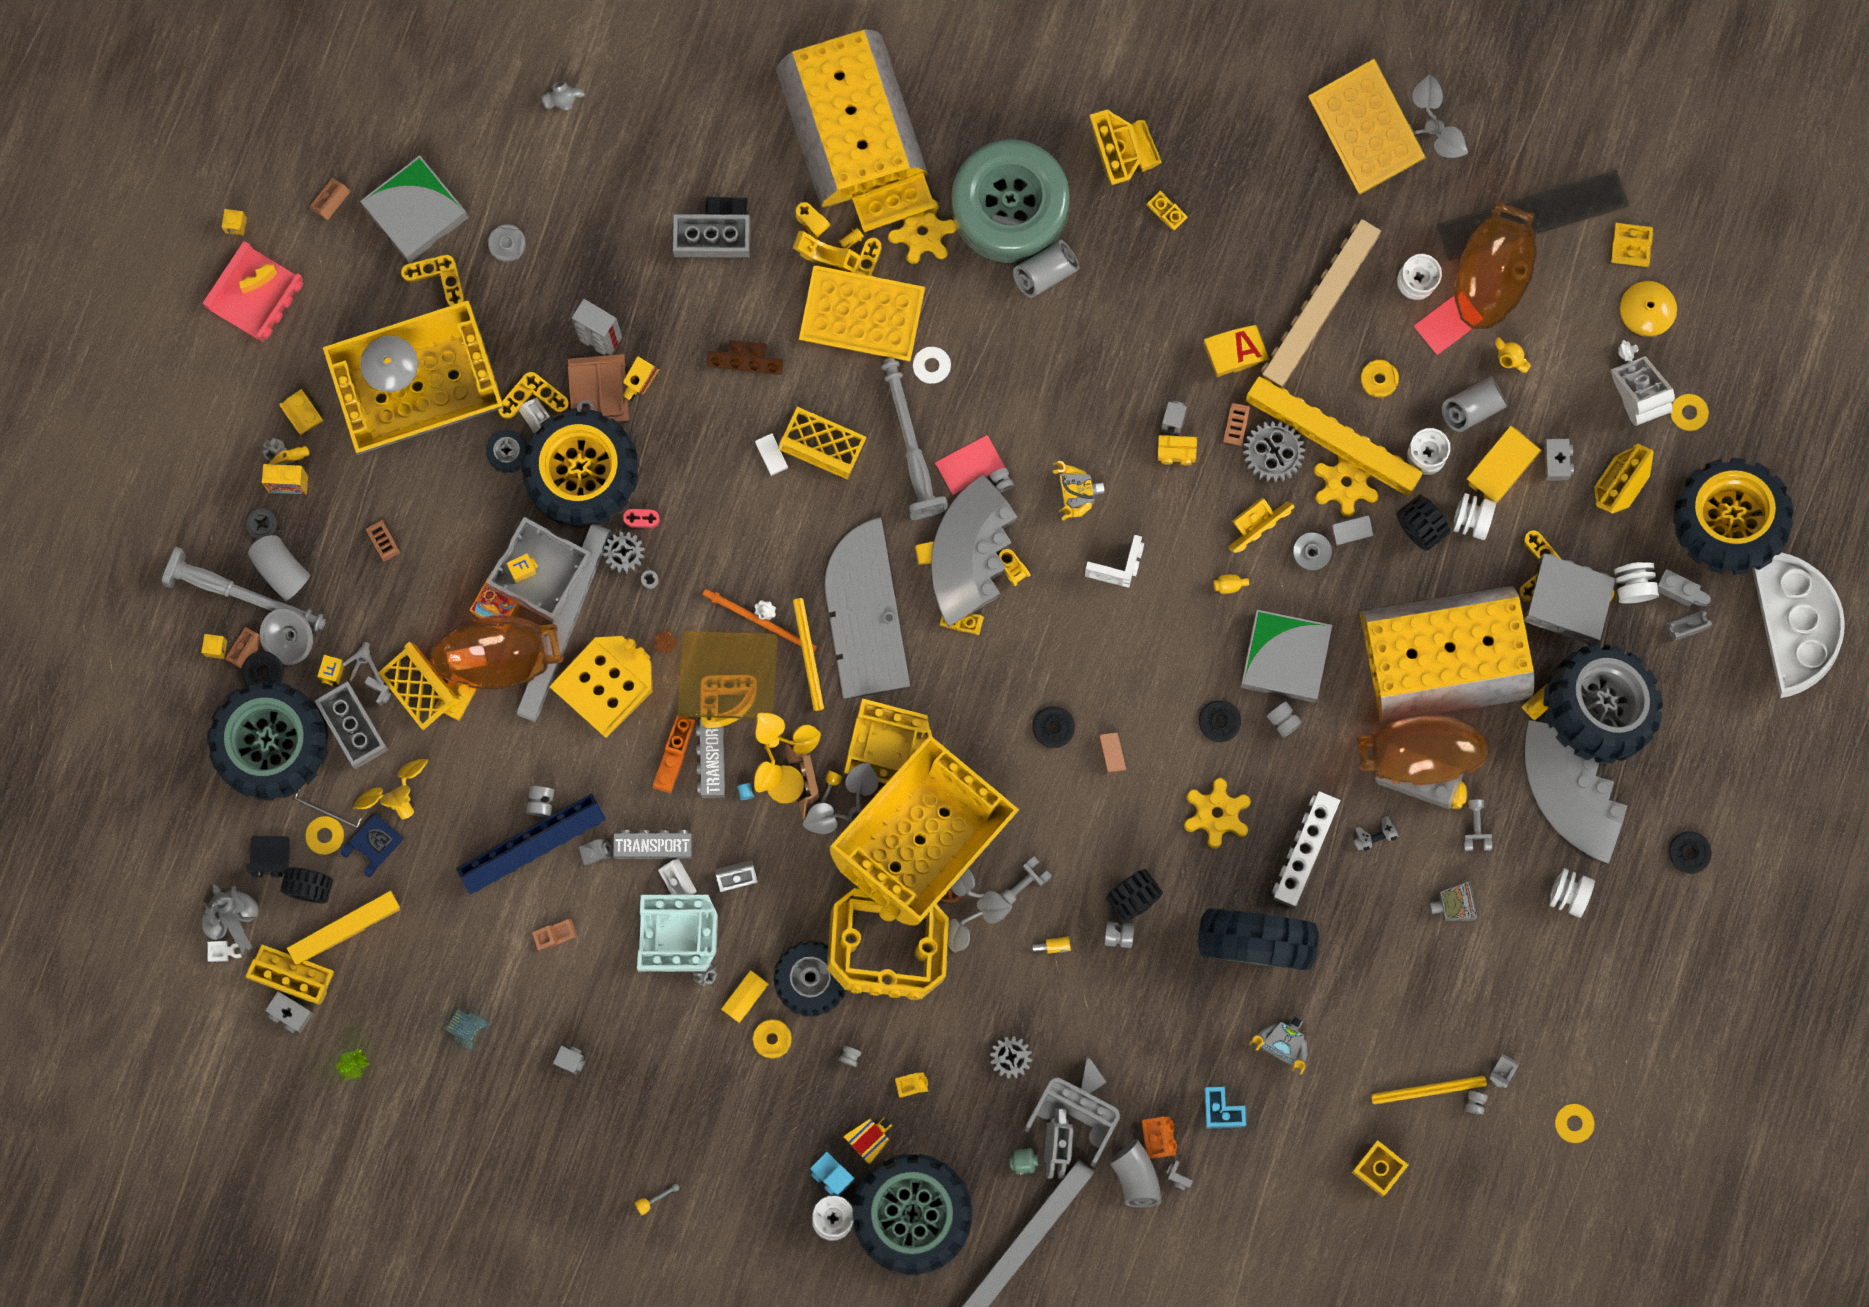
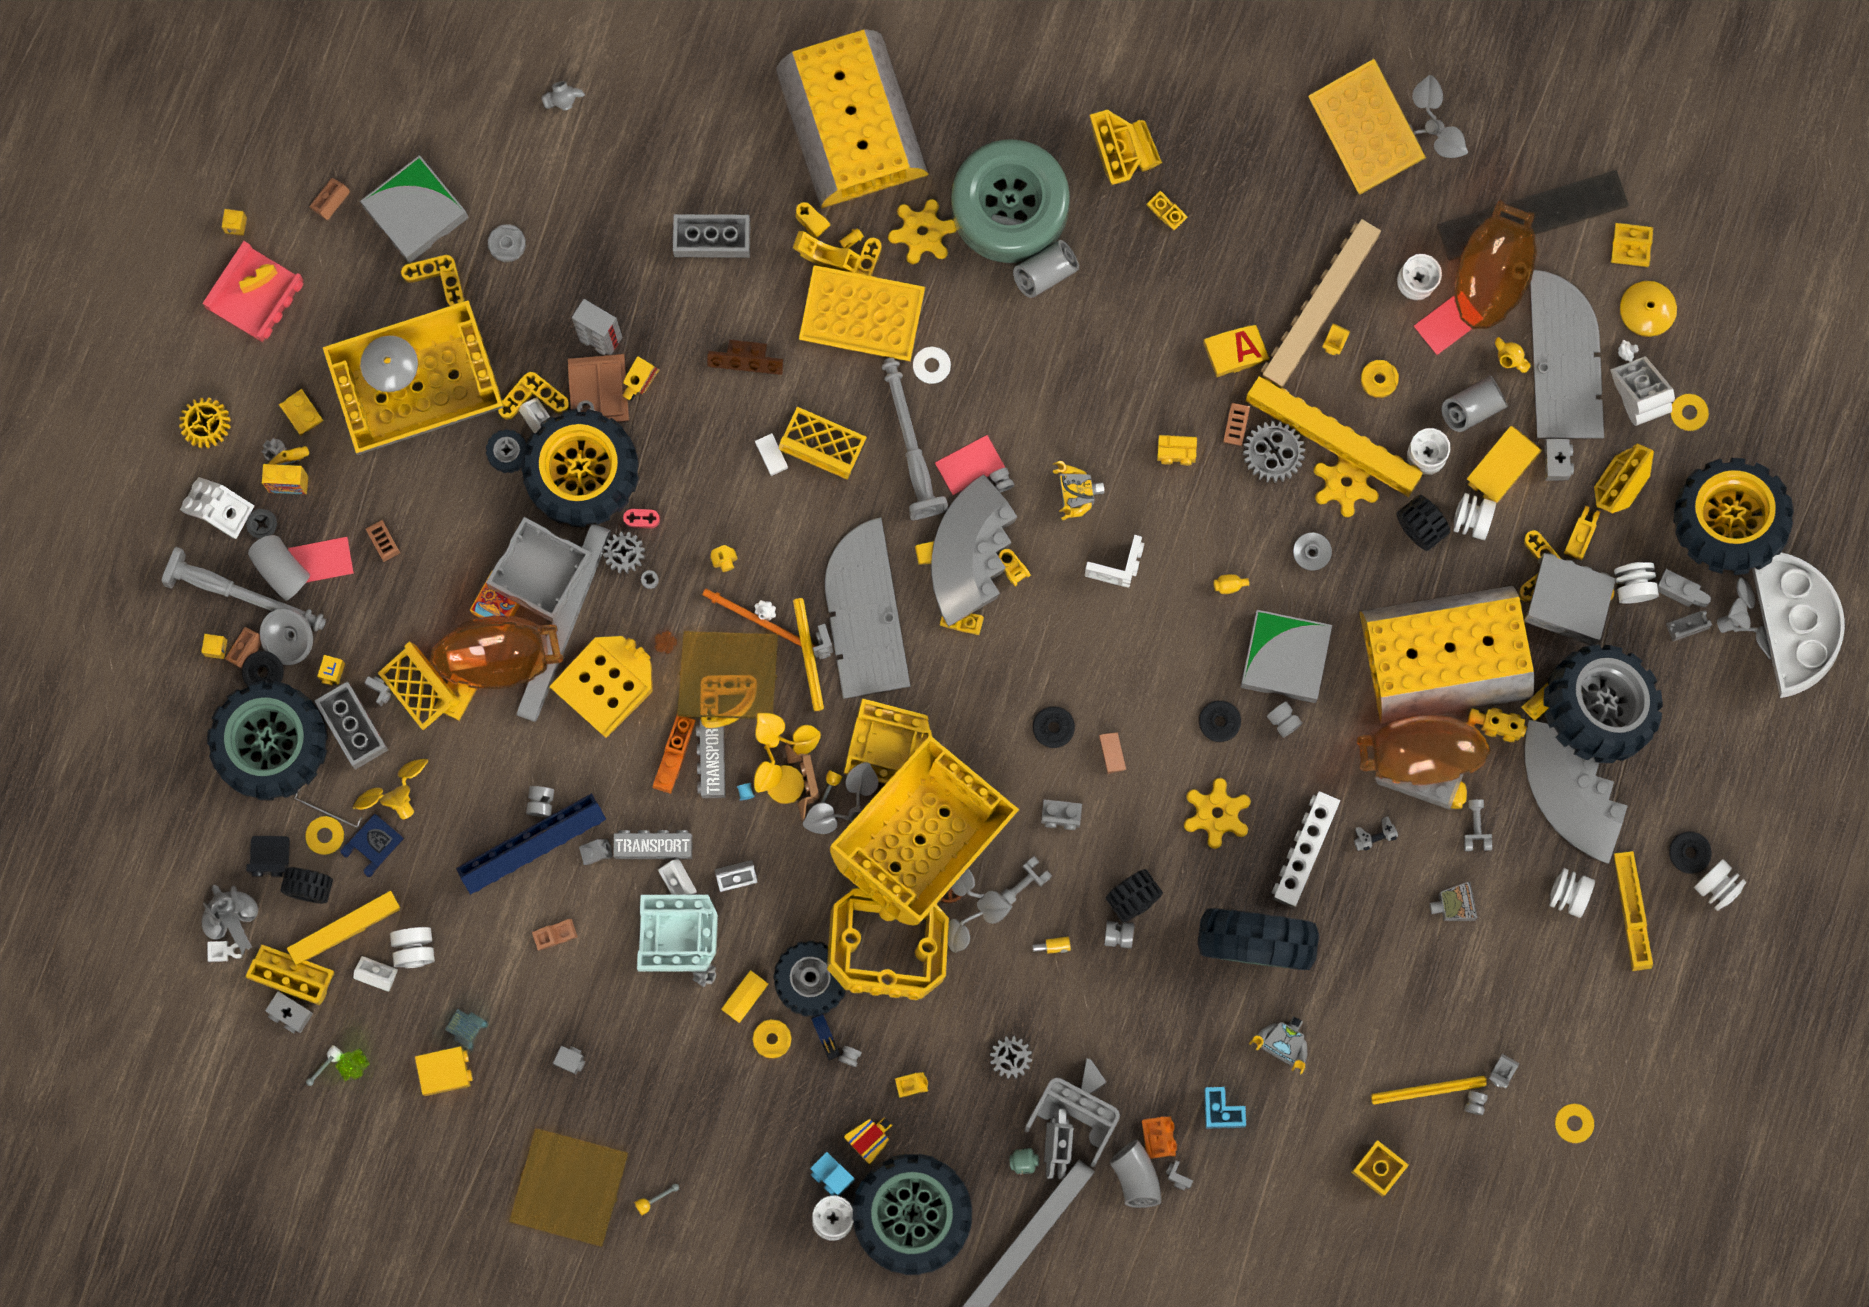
light grey plant [342,642,383,685] -> none
yellow brick [507,553,538,584] -> none
black piece [705,197,748,215] -> none
yellow plate [852,172,935,232] -> none
light grey brick [1161,401,1187,436] -> none
yellow bracket [1228,498,1294,553] -> none
light grey slope [1331,515,1373,546] -> none
none -> yellow gear [179,397,231,448]
none -> white bracket [180,477,254,539]
none -> coral piece [288,537,354,583]
none -> hinge [306,1045,344,1086]
none -> white slope [353,956,398,991]
none -> white wheel [390,927,435,968]
none -> yellow brick [415,1046,473,1096]
none -> clear yellow piece [509,1128,629,1247]
none -> yellow piece [710,545,738,572]
none -> piece [811,1014,841,1061]
none -> light grey bracket [813,624,833,659]
none -> light grey bracket [1041,800,1082,830]
none -> yellow bracket [1322,323,1350,355]
none -> yellow brick [1467,708,1527,742]
none -> light grey door [1529,270,1604,438]
none -> yellow hinge [1564,506,1601,561]
none -> yellow slope [1614,851,1653,971]
none -> white wheel [1694,859,1747,911]
none -> light grey plant [1717,576,1771,659]

